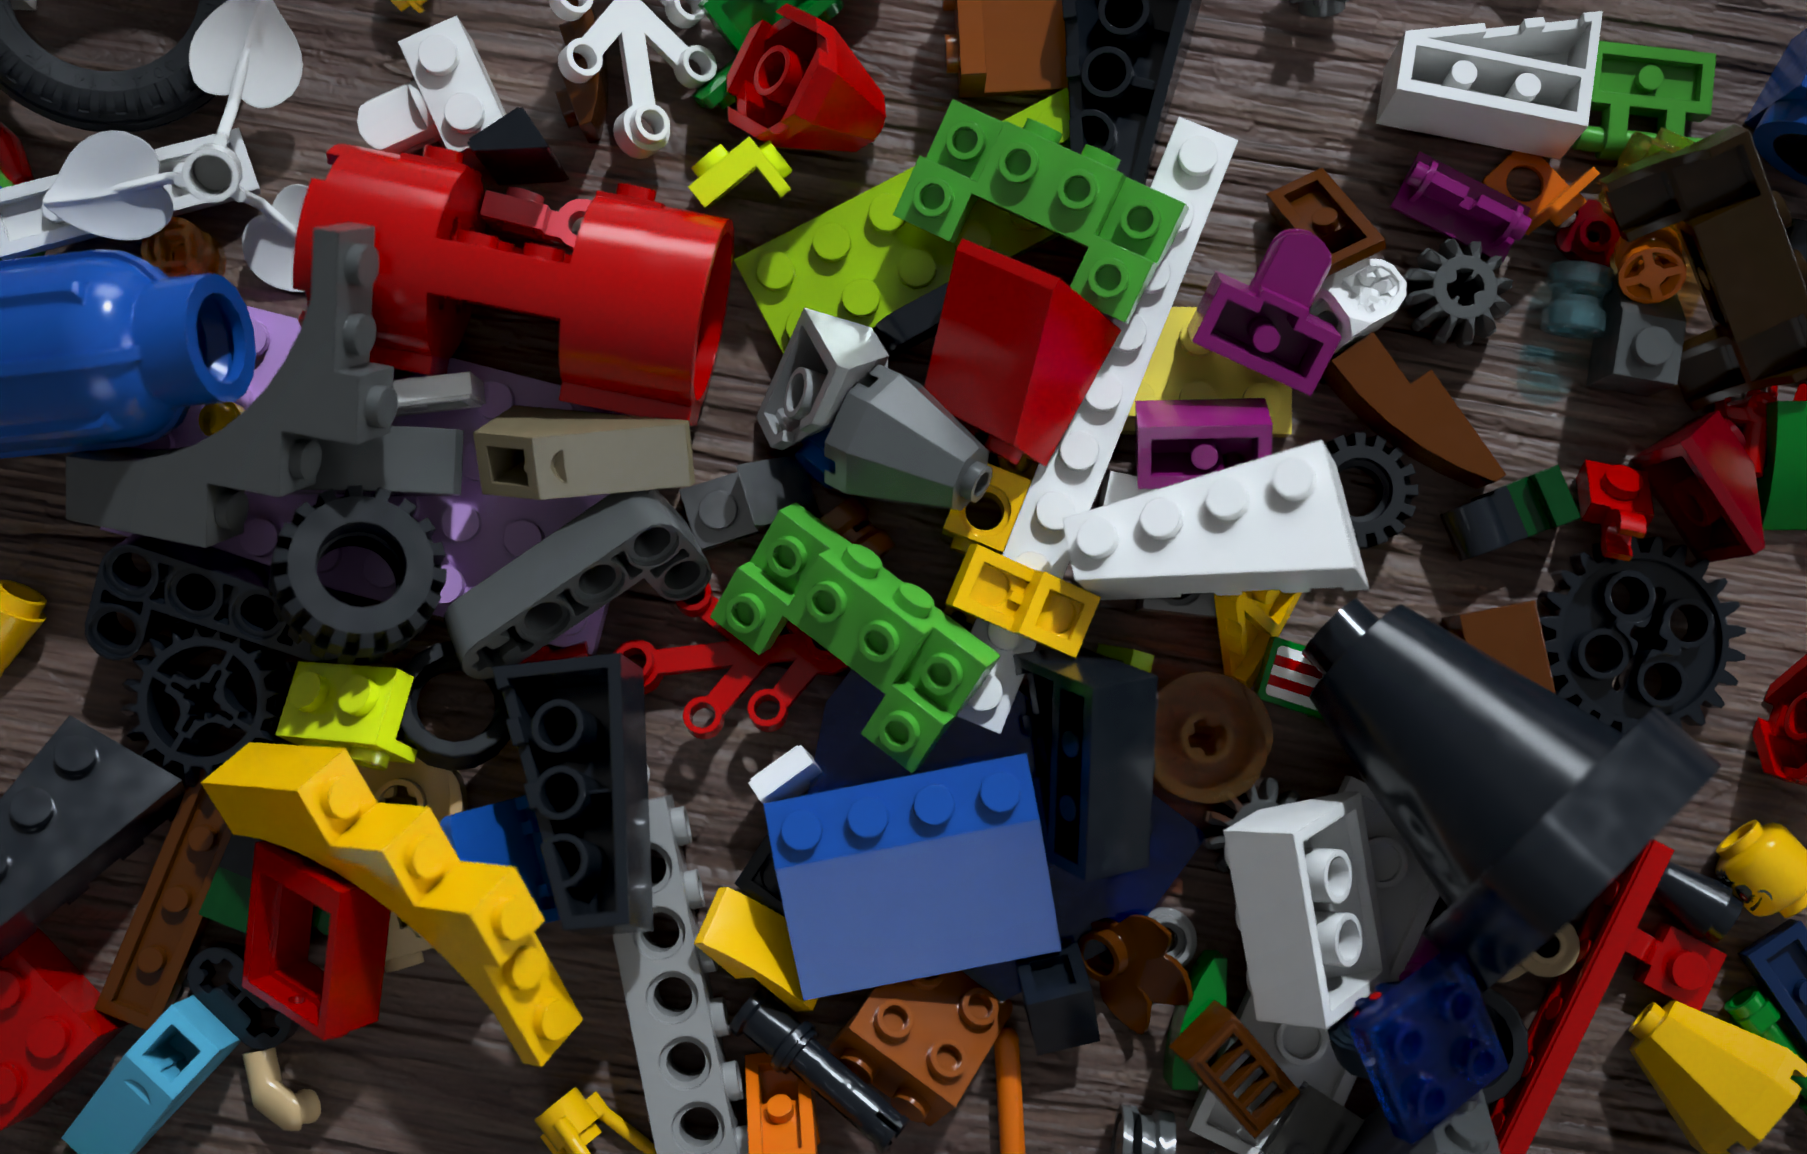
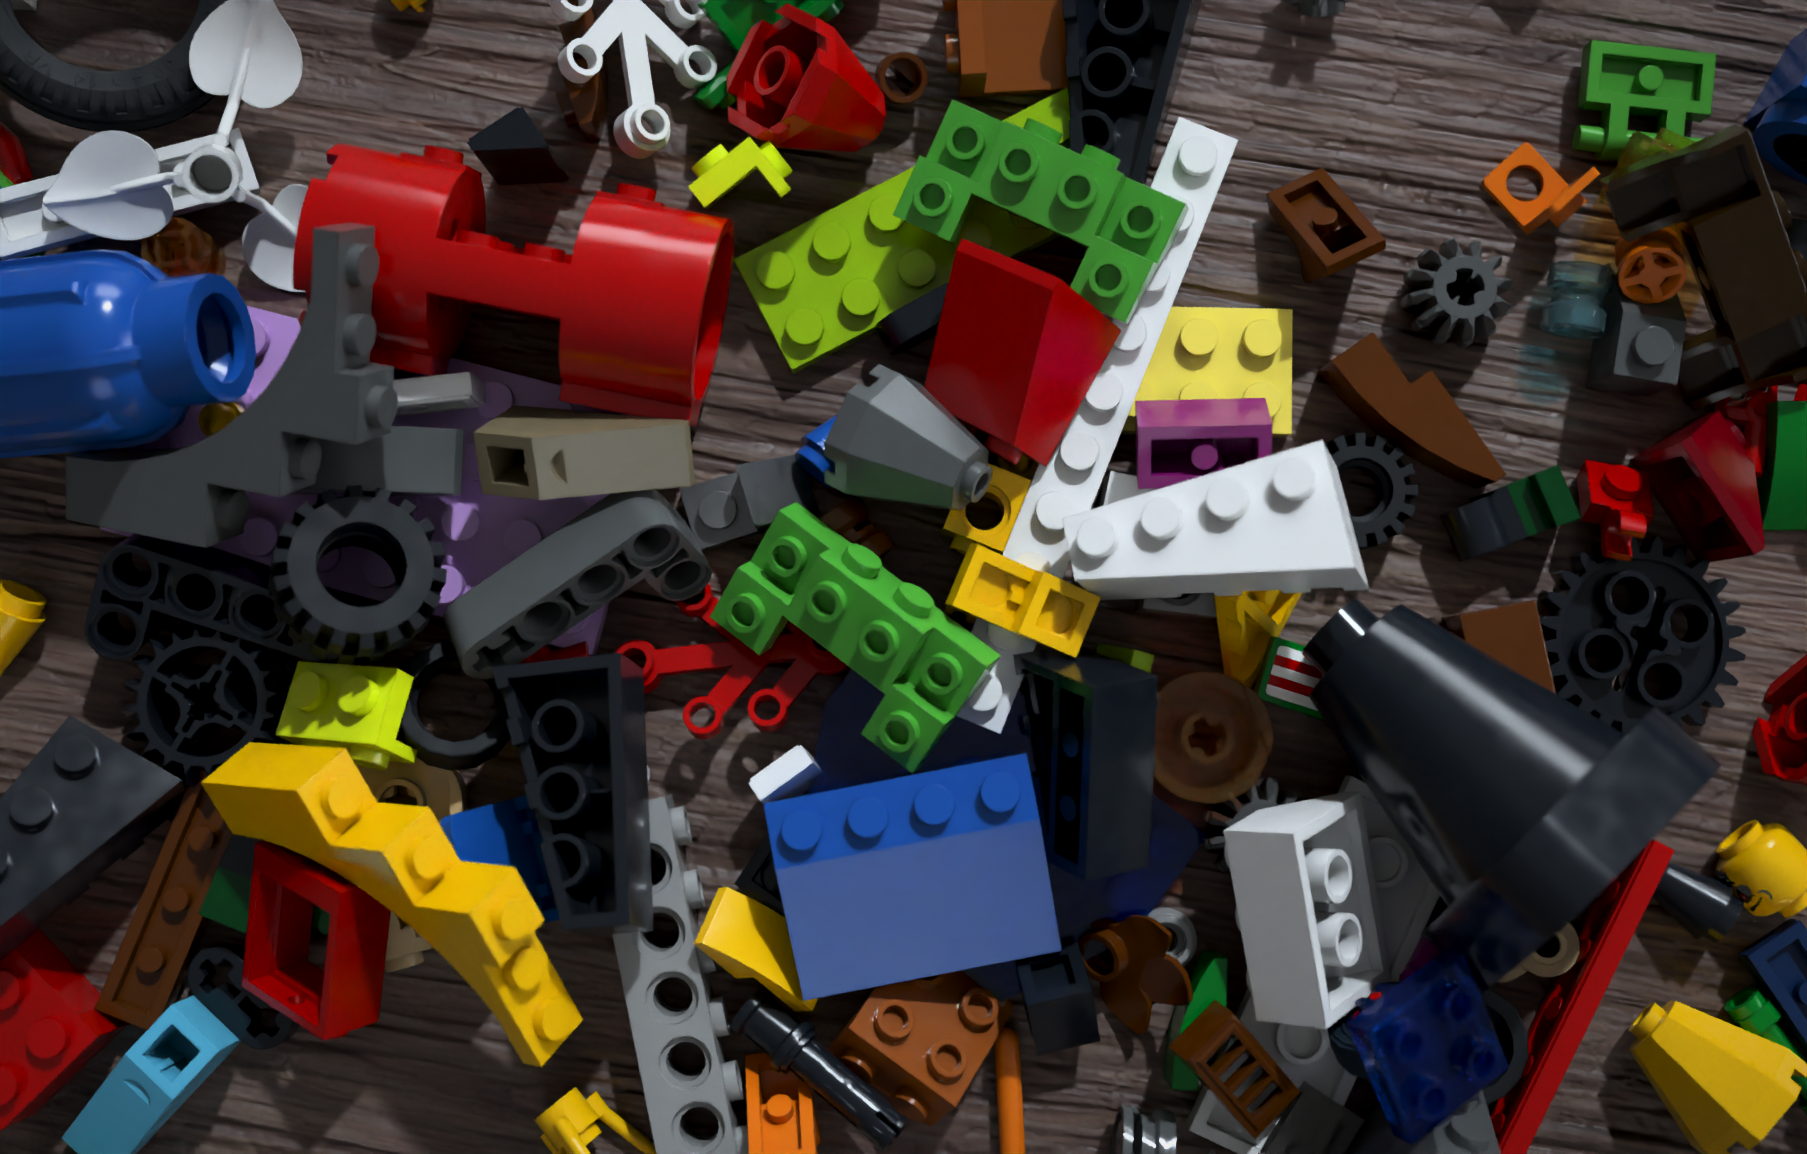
tan arm [242,1047,321,1131] -> none
white brick [357,15,506,172] -> none
coral plate [480,187,592,251] -> none
light grey slope [756,308,889,450] -> none
magenta brick [1187,228,1342,396] -> none
white rock [1309,258,1407,354] -> none
white wedge [1376,11,1603,160] -> none
magenta hinge [1390,151,1532,264] -> none
dark red plate [1555,199,1621,275] -> none
red plate [1624,922,1727,1011] -> none
none -> reddish brown hinge [875,51,928,105]

